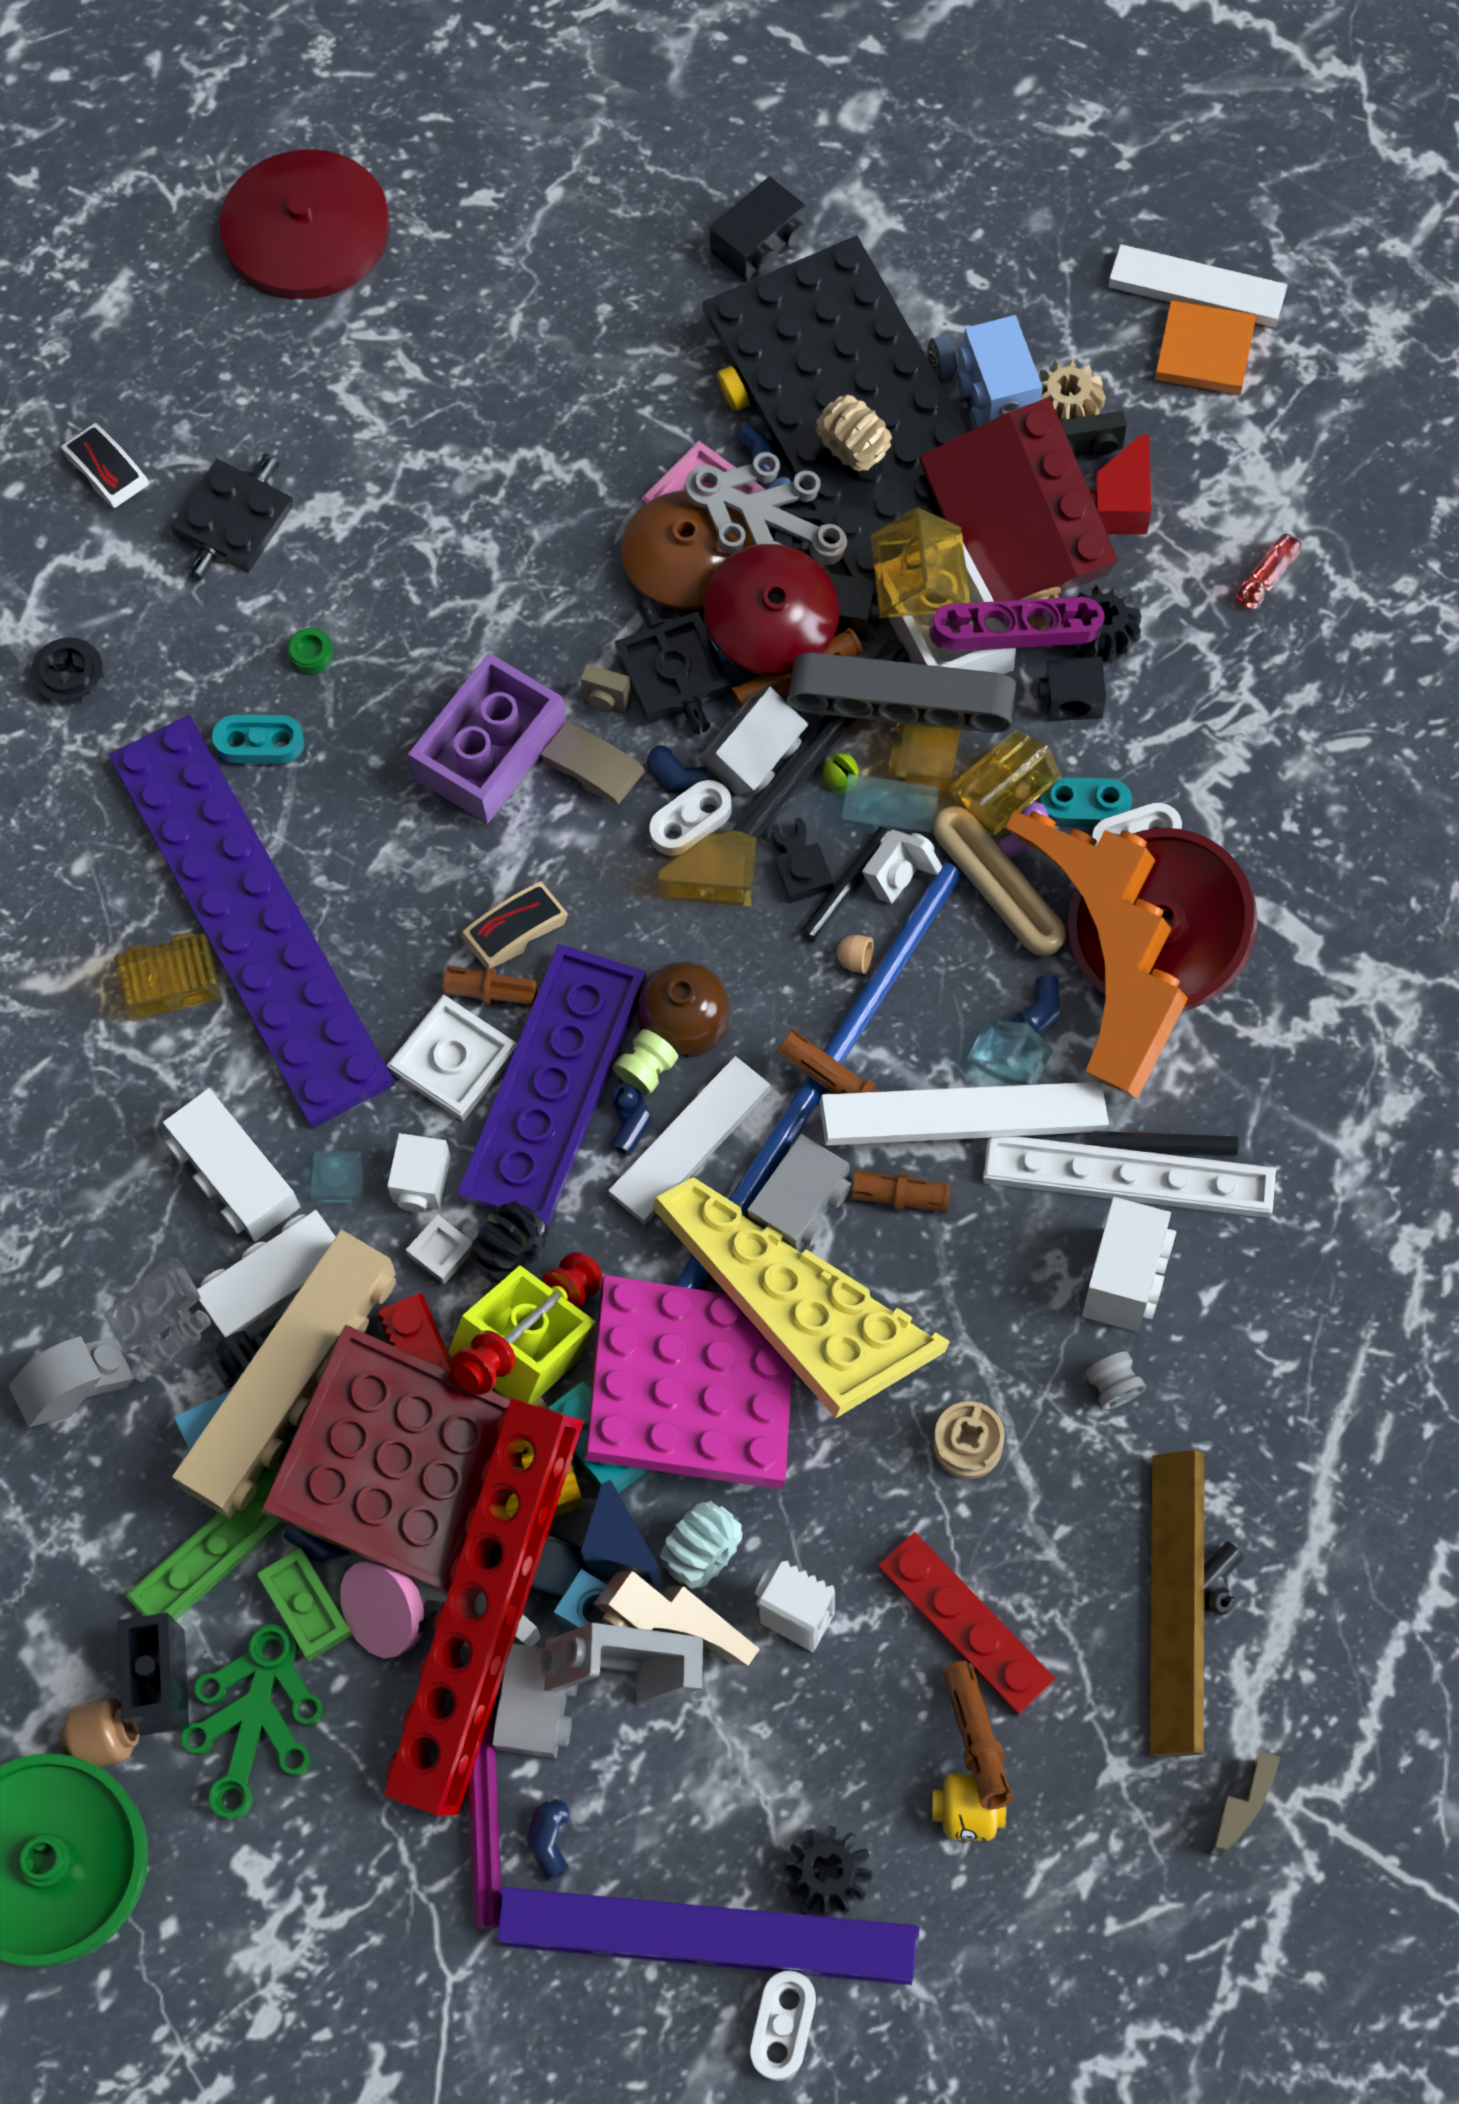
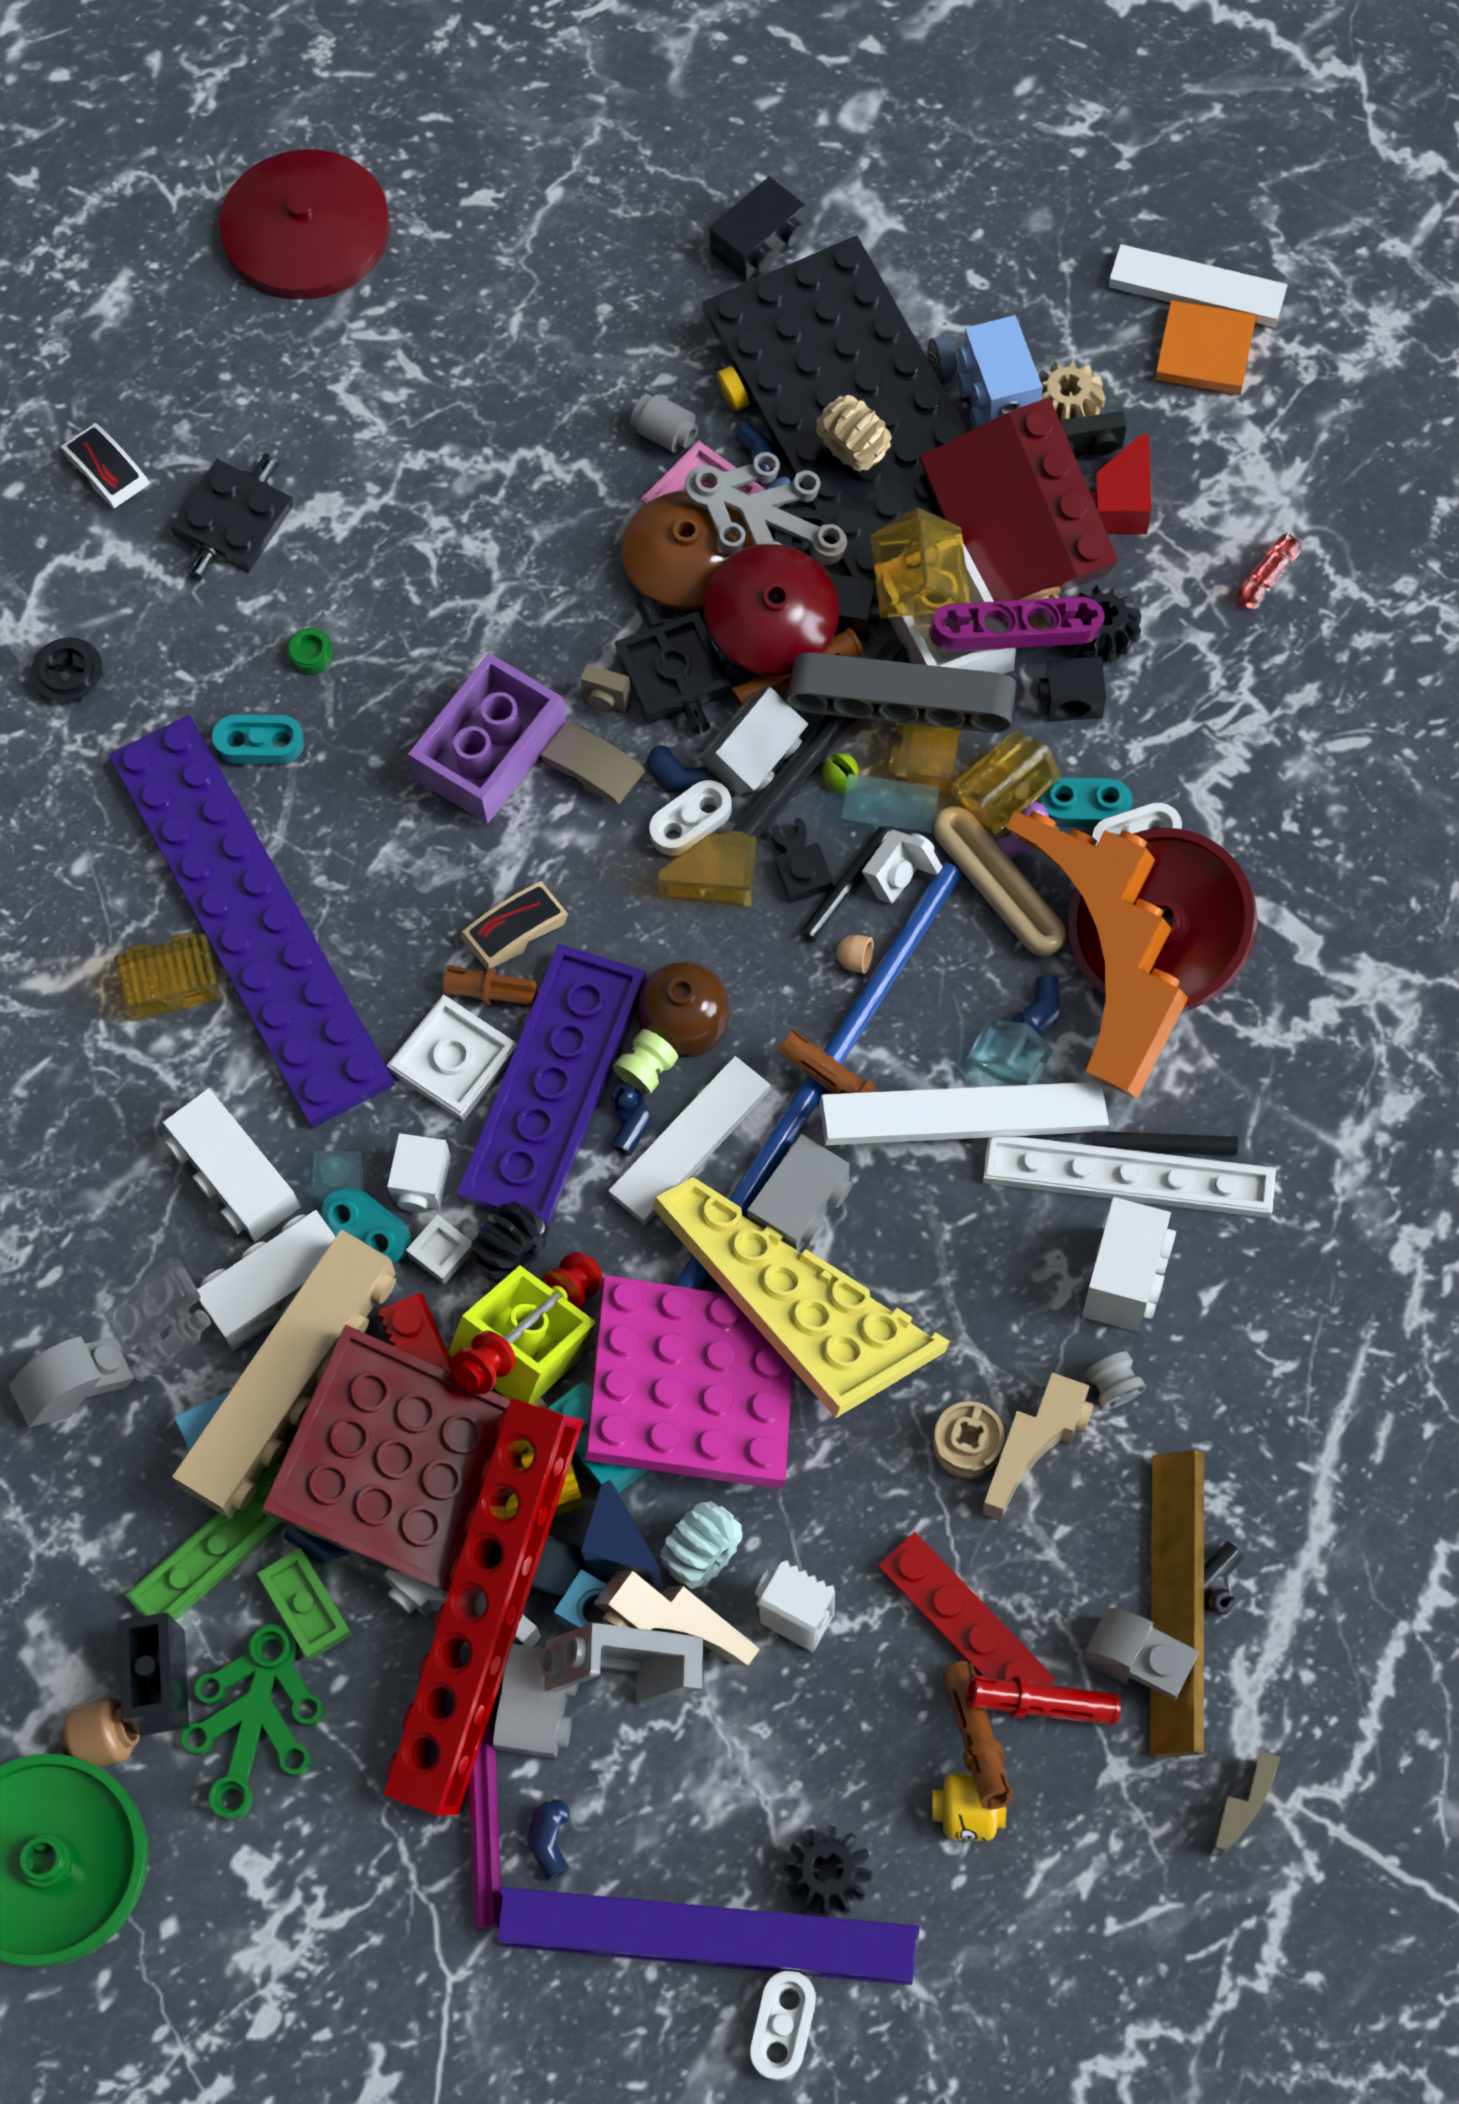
black gear [211,1331,265,1389] -> none
bright pink tile [340,1559,424,1659] -> none
dark orange pin [852,1169,951,1213] -> none
none -> teal plate [322,1187,411,1264]
none -> light grey brick [630,394,698,453]
none -> red pin [965,1674,1121,1726]
none -> tan slope [982,1373,1094,1521]
none -> light grey brick [1082,1608,1199,1701]

